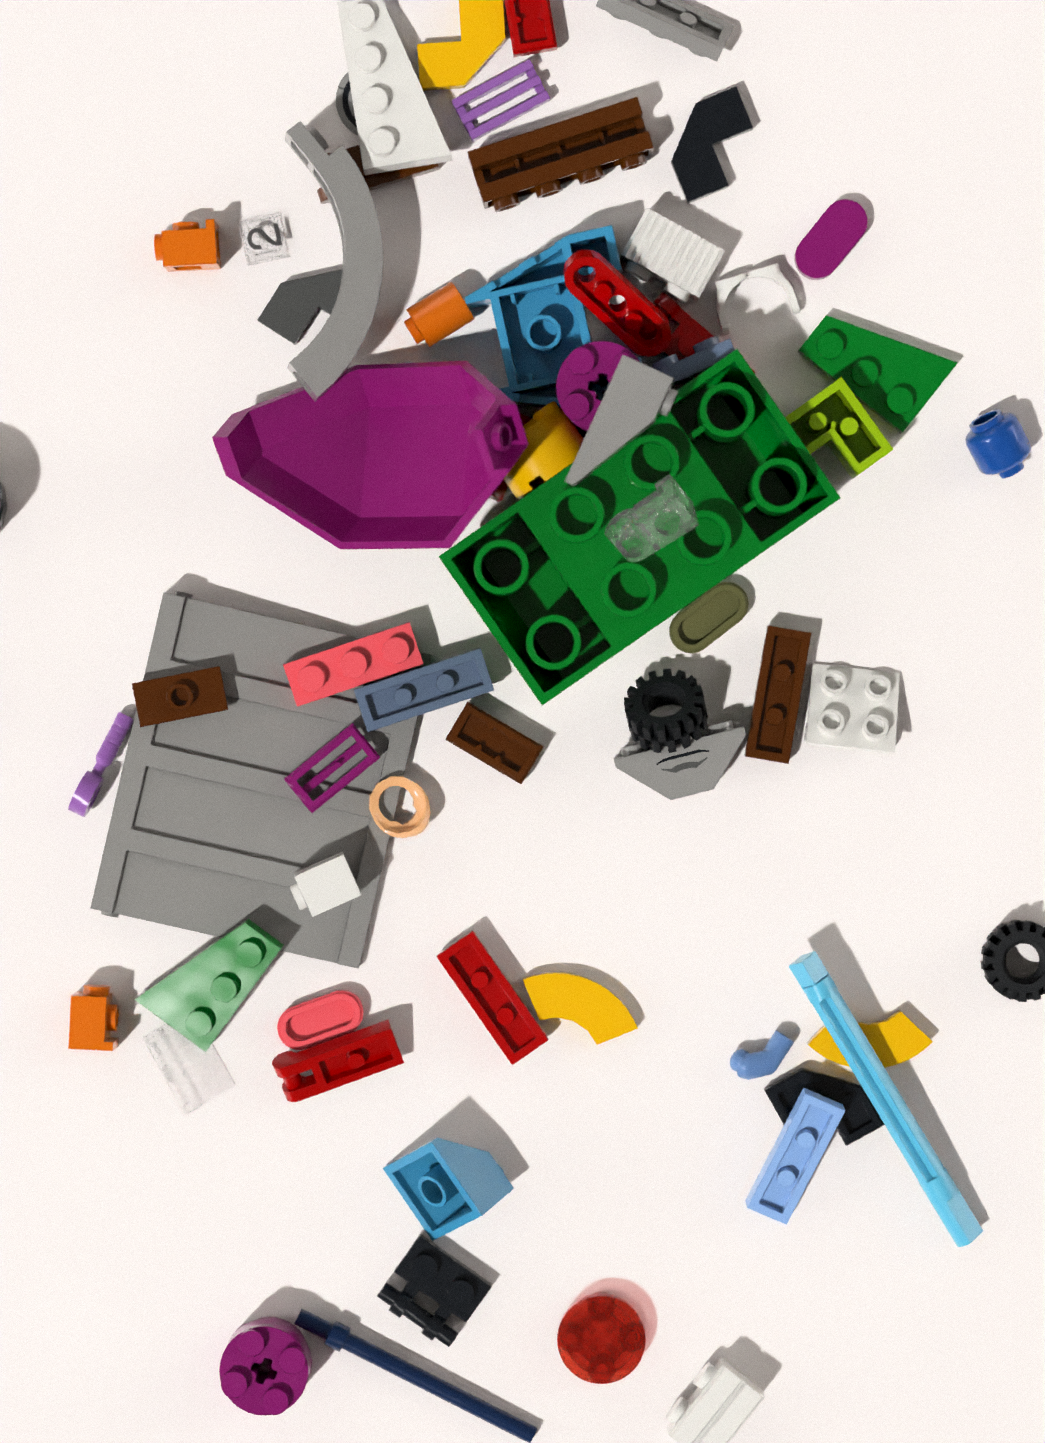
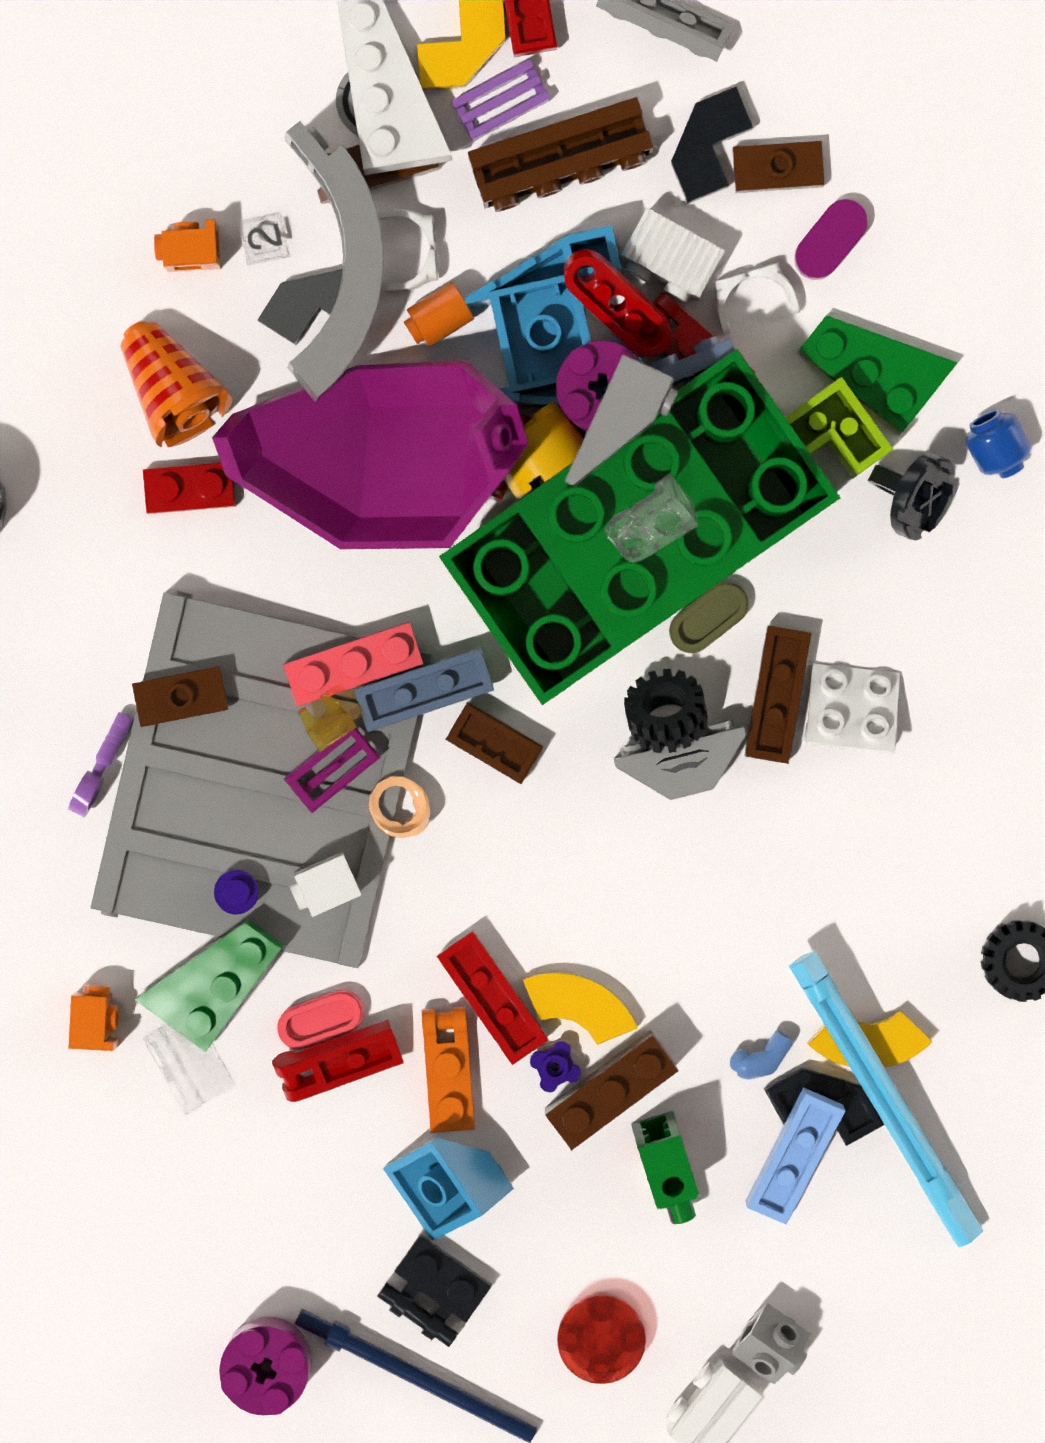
none -> orange cone [120,321,233,448]
none -> red plate [142,463,236,515]
none -> dark purple plate [214,870,259,915]
none -> clear yellow tile [298,692,357,752]
none -> white cap [379,209,439,292]
none -> orange plate [421,1006,475,1133]
none -> dark purple plate [530,1041,581,1093]
none -> reddish brown brick [545,1030,679,1151]
none -> green torso [631,1111,699,1224]
none -> light grey brick [731,1303,811,1384]
none -> reddish brown plate [732,141,825,193]
none -> black tile [867,452,955,541]

